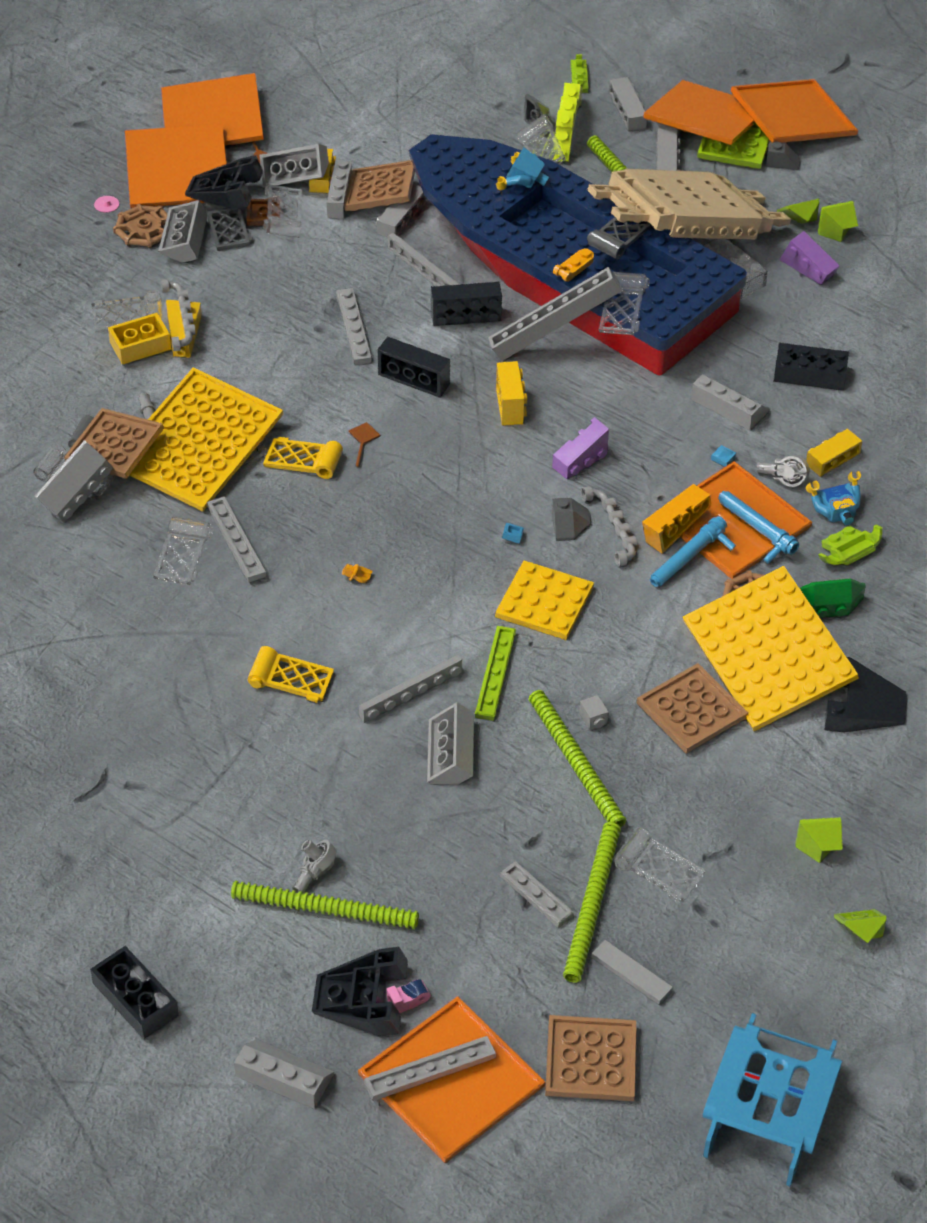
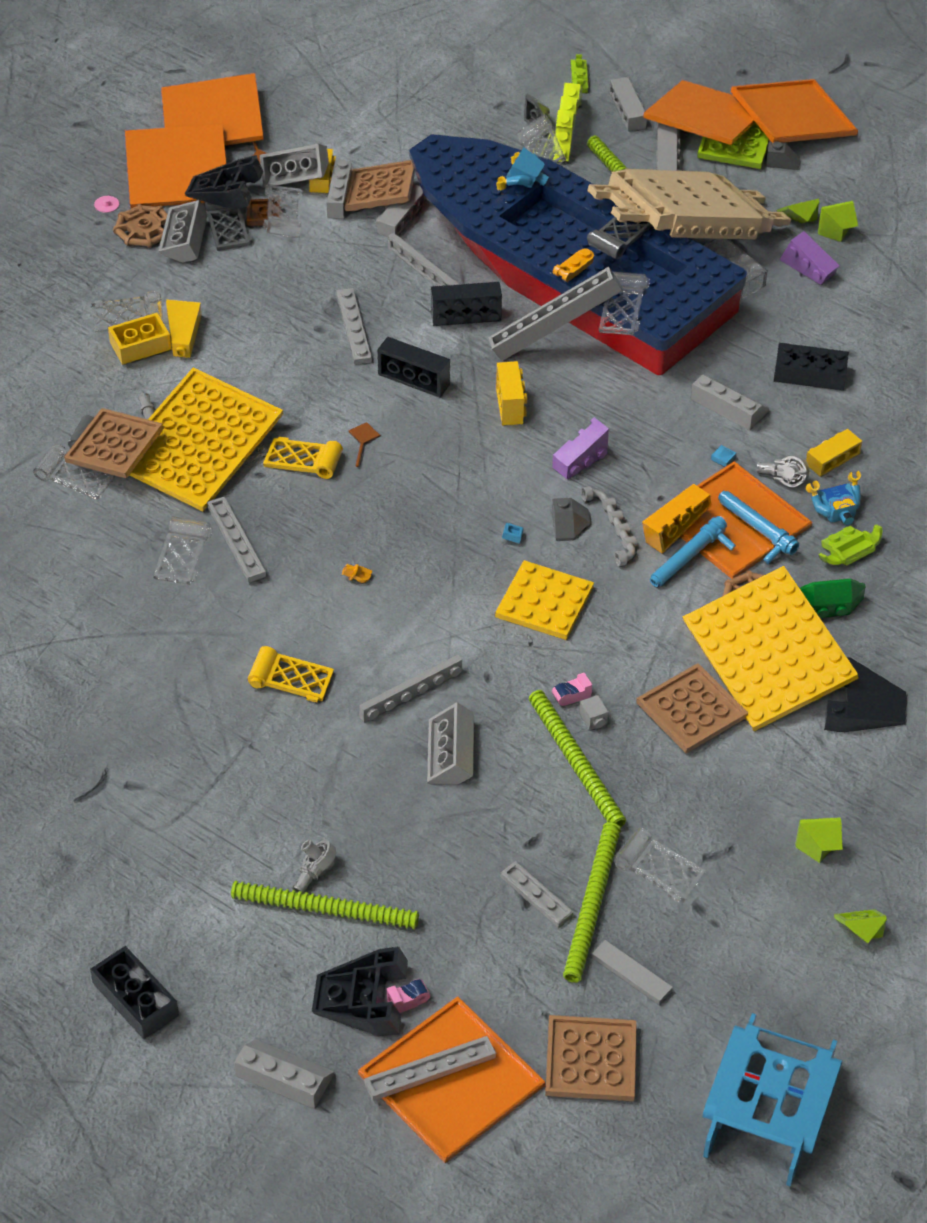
light grey slope [35,440,113,523] -> none
light grey bar [161,278,196,351] -> none
lime tile [475,626,516,721] -> none
none -> bright pink leg [552,673,592,706]

